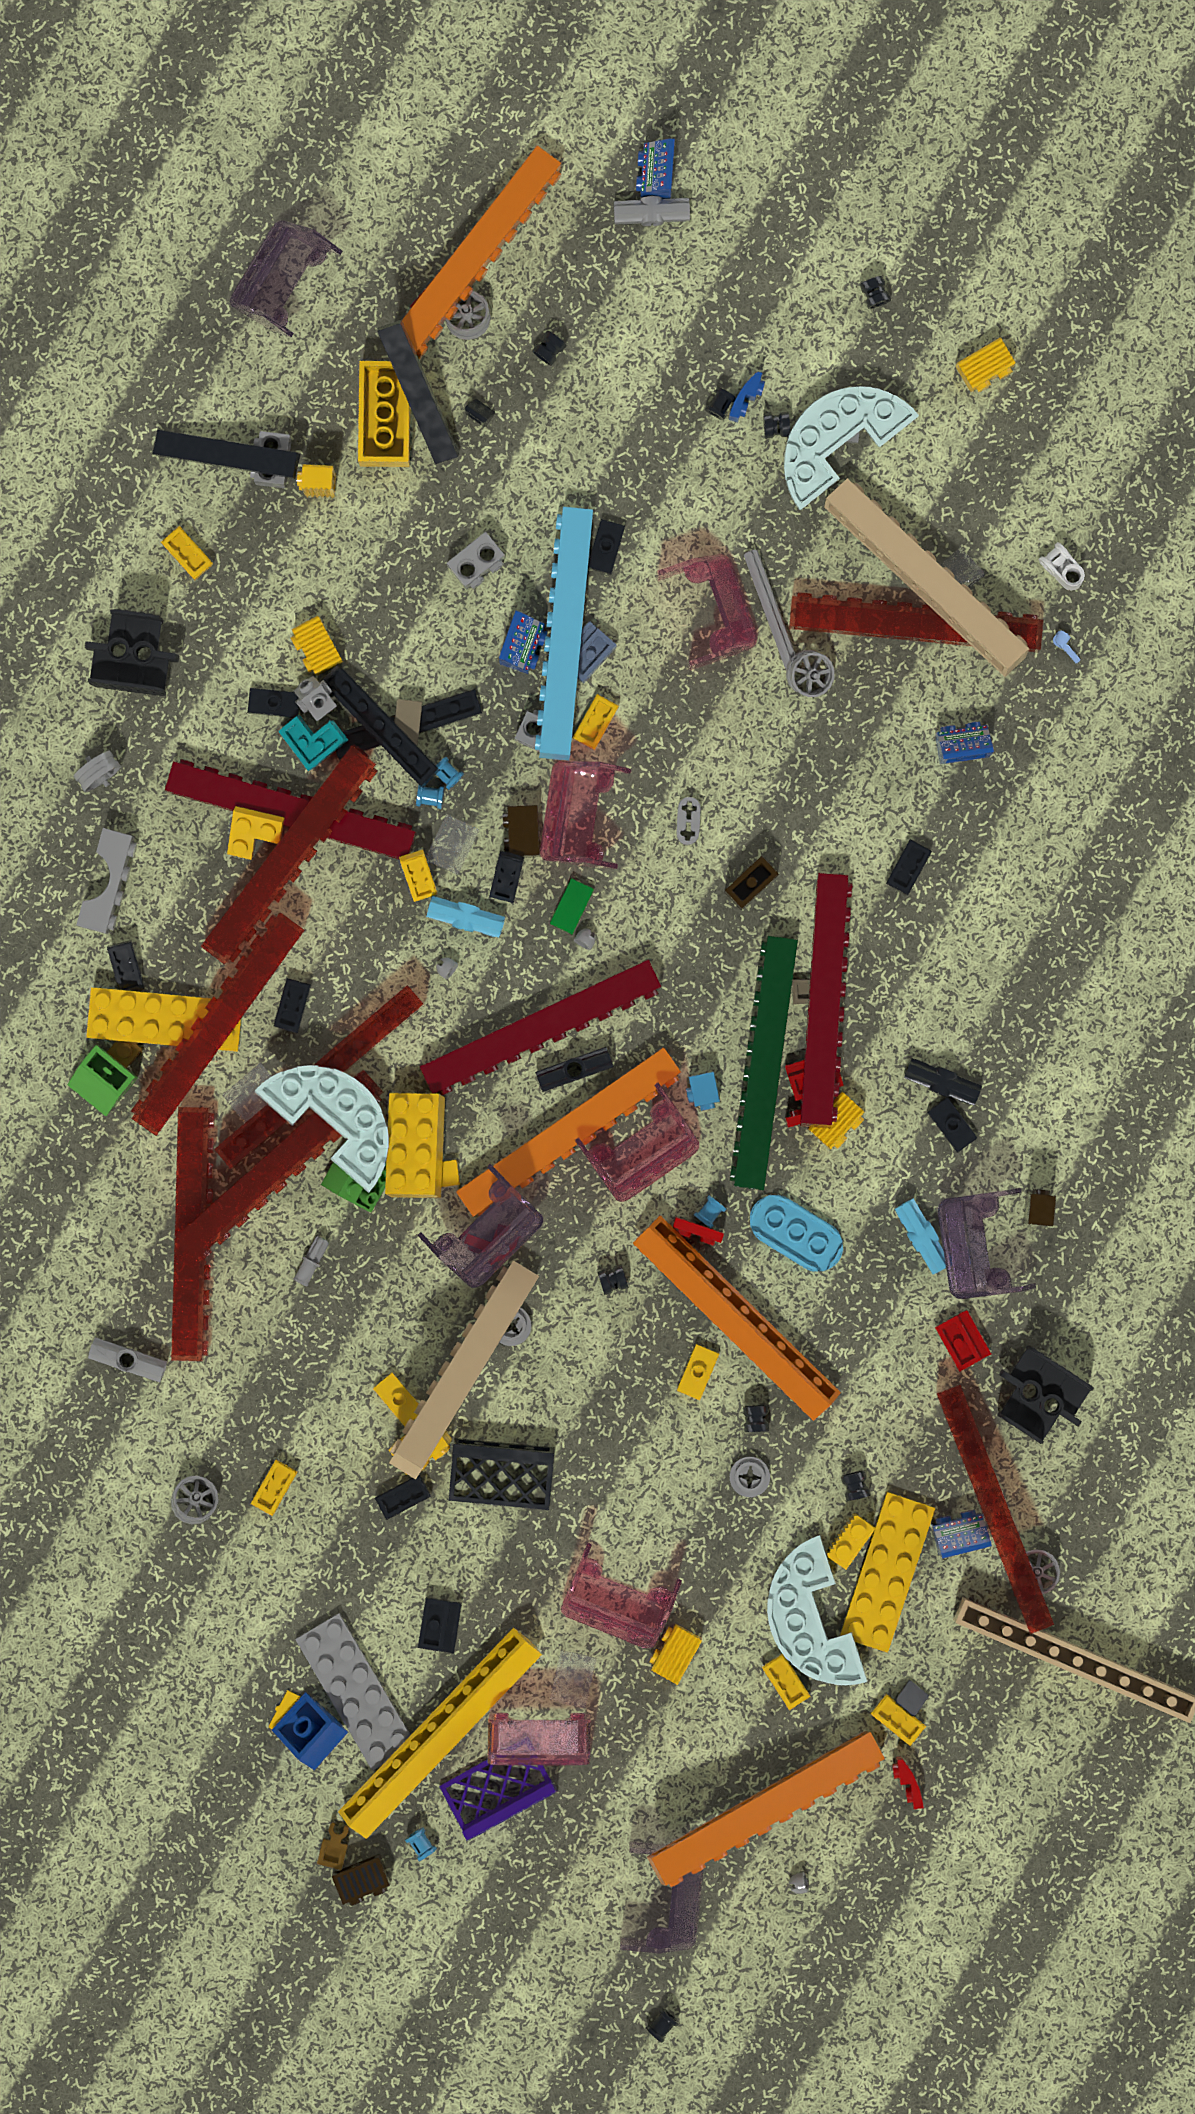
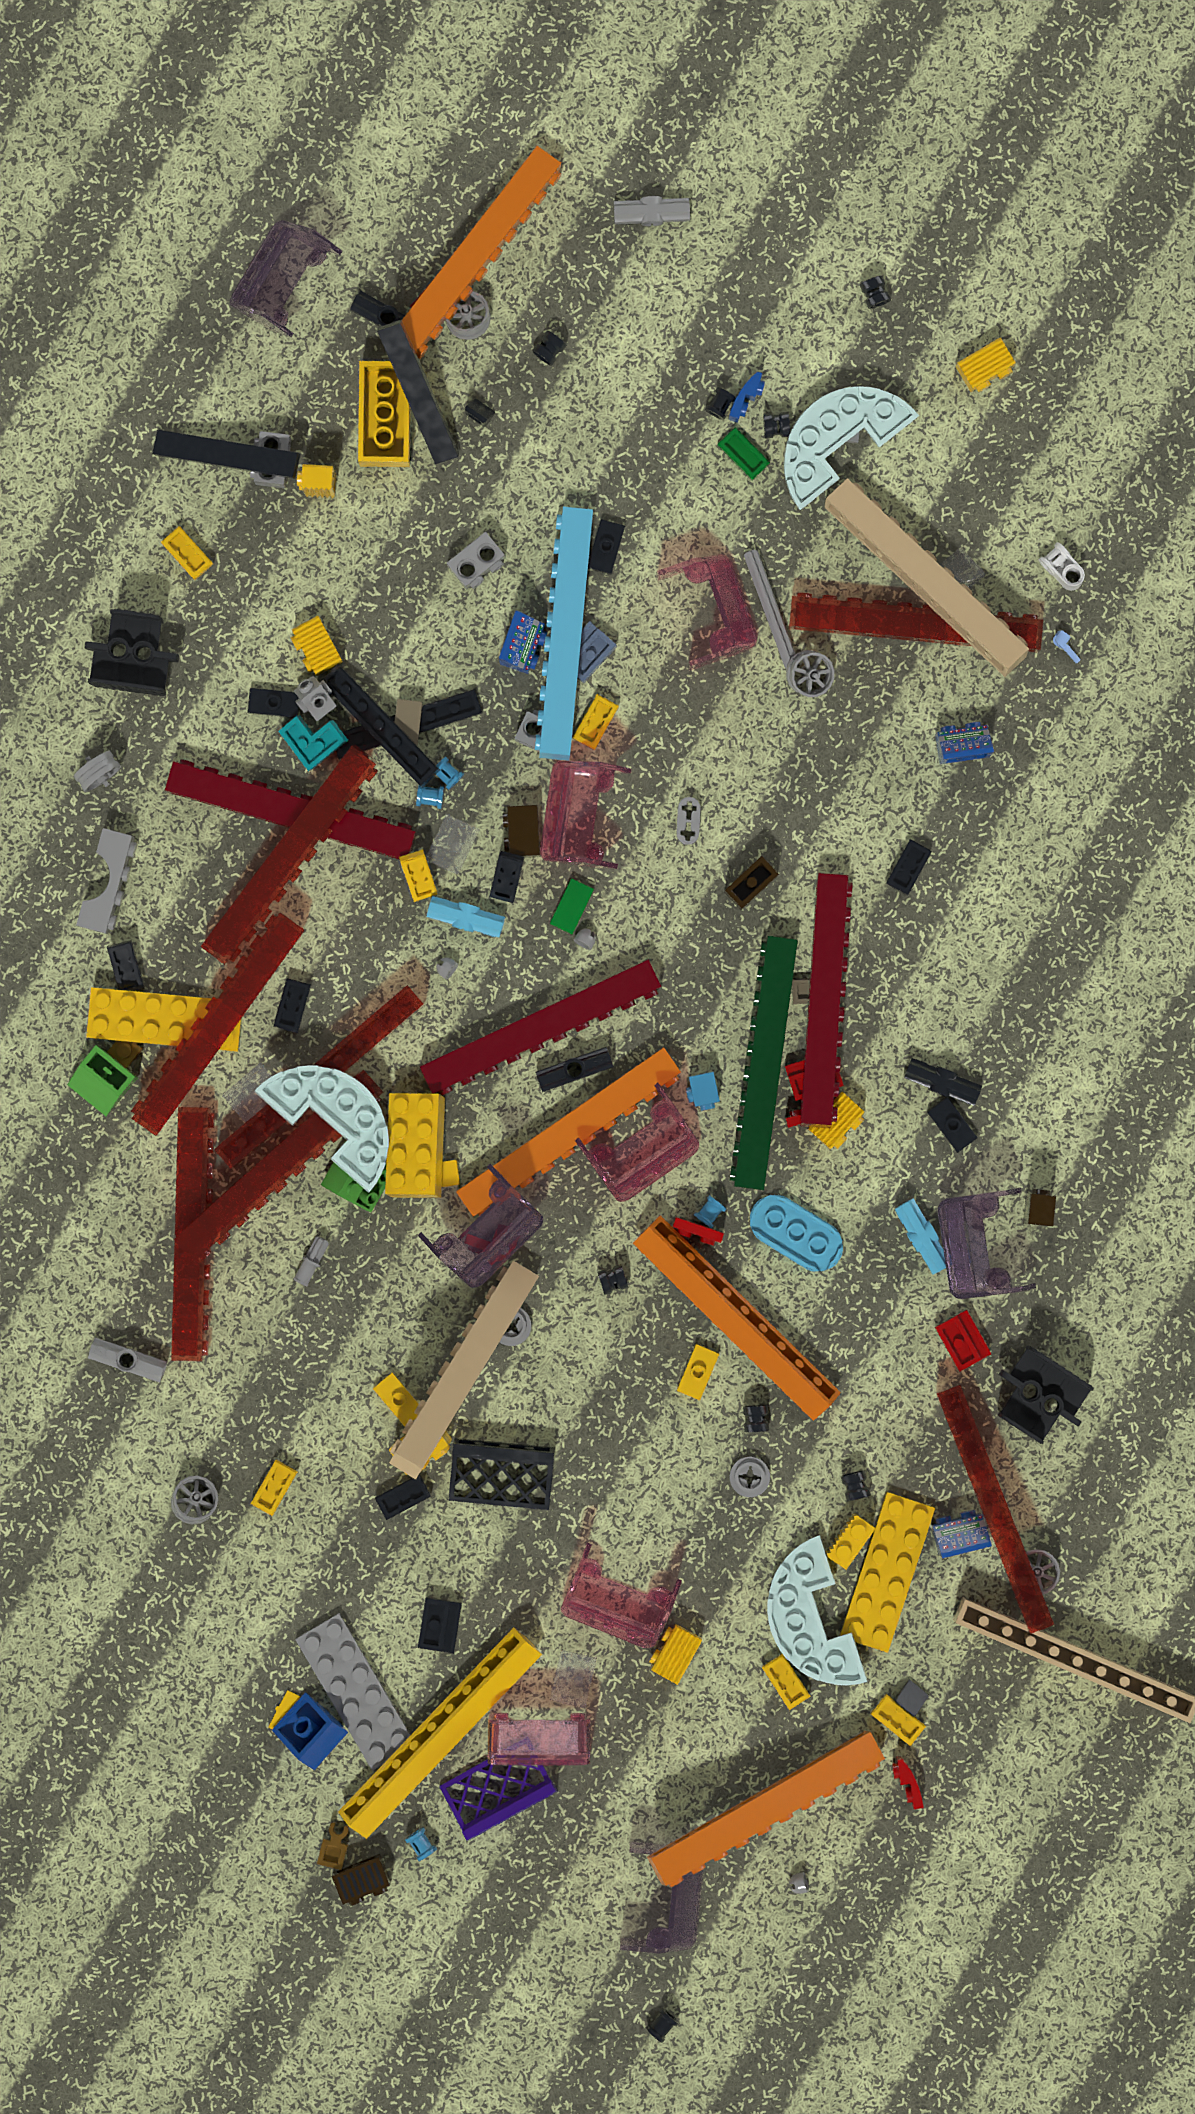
yellow plate [227,806,284,860] -> none
blue slope [636,139,675,199] -> none
none -> black piece [350,290,405,327]
none -> green tile [717,427,770,481]

